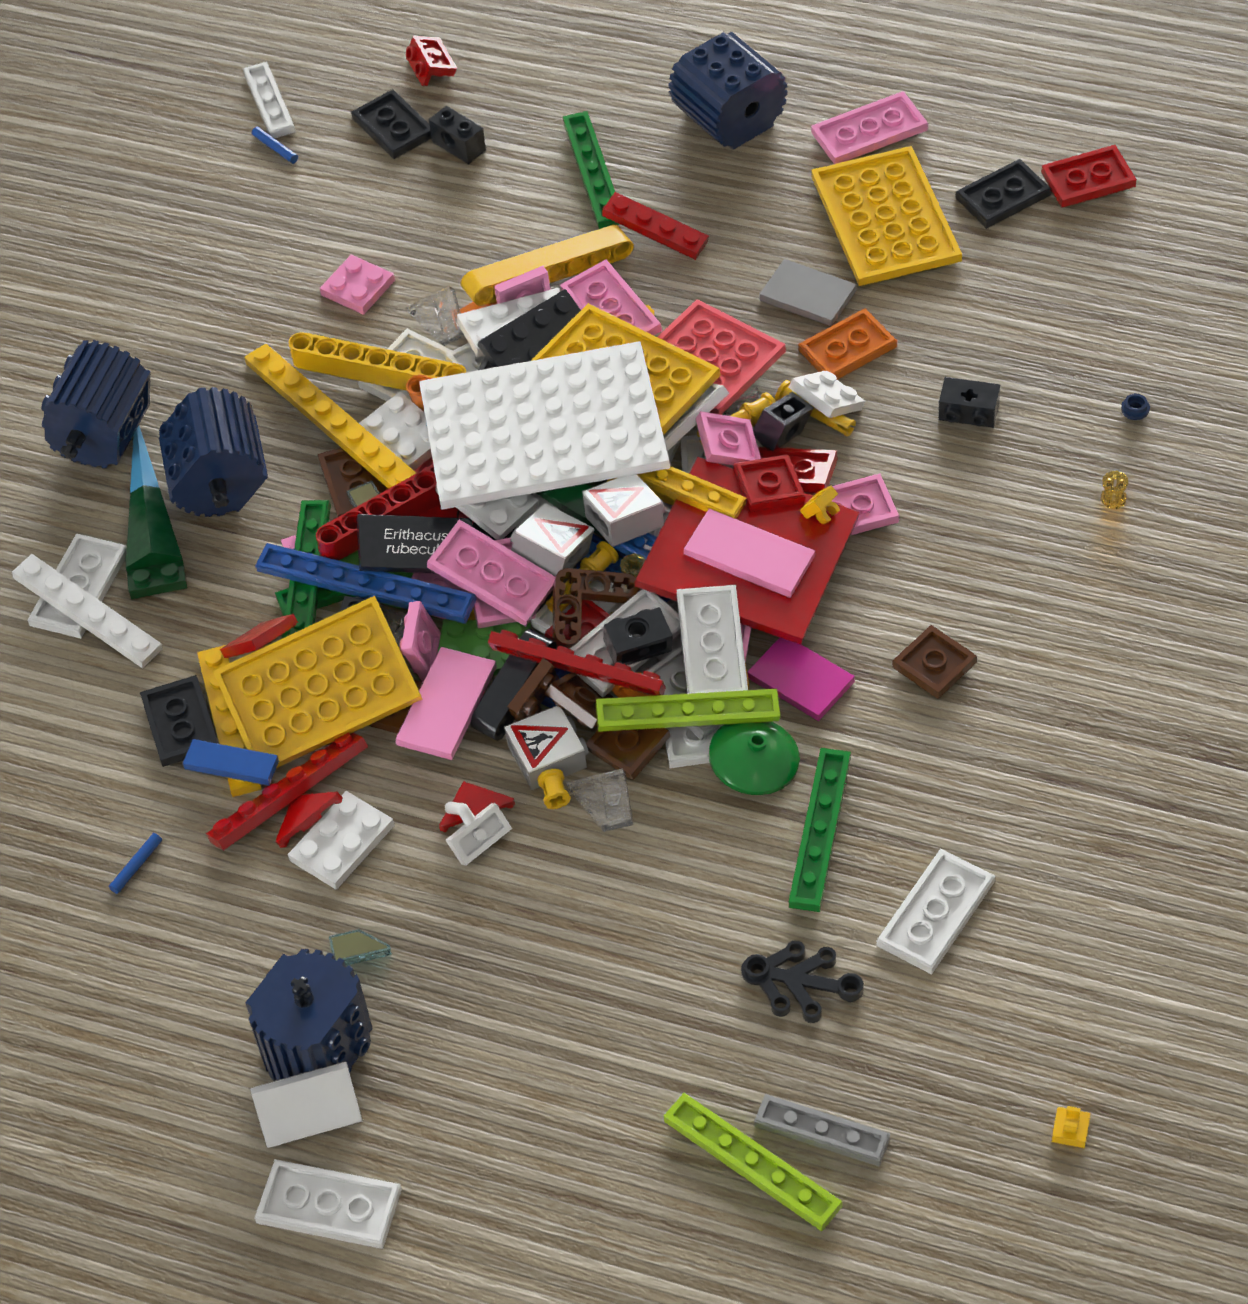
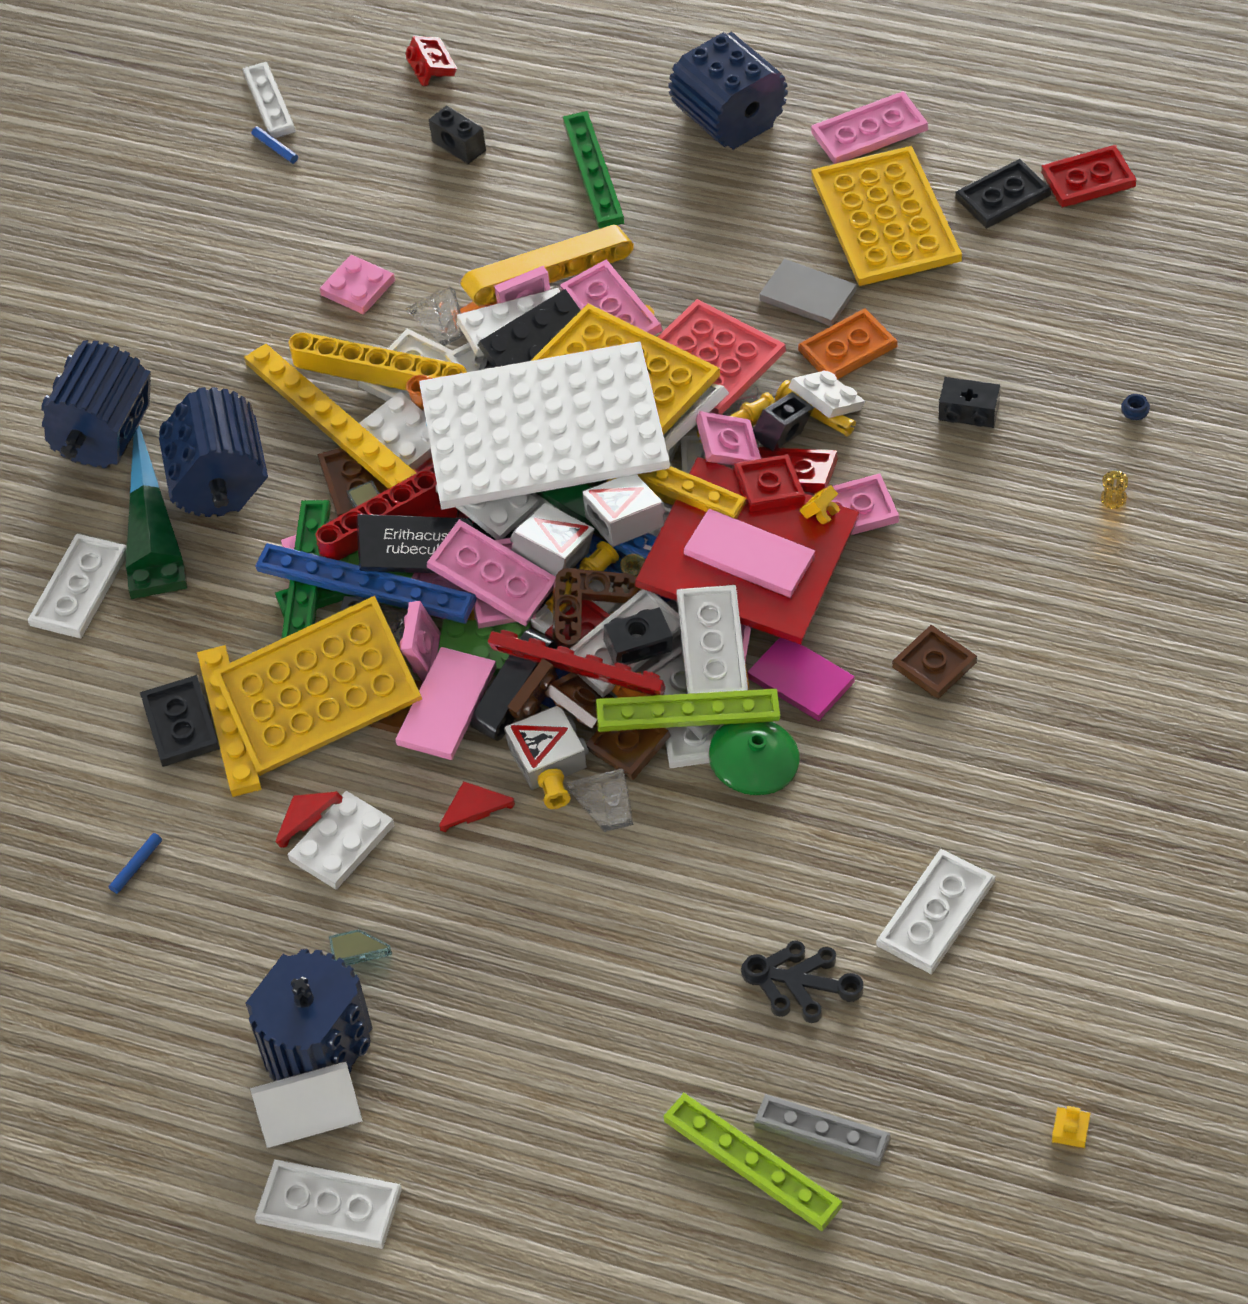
white plate [12,554,162,669] -> none
blue tile [183,739,279,786] -> none
red plate [206,732,368,851] -> none
red tile [220,613,298,658] -> none
black tile [351,89,432,159] -> none
white plate [445,802,512,865] -> none
red plate [602,192,709,260] -> none
green plate [789,748,851,912] -> none

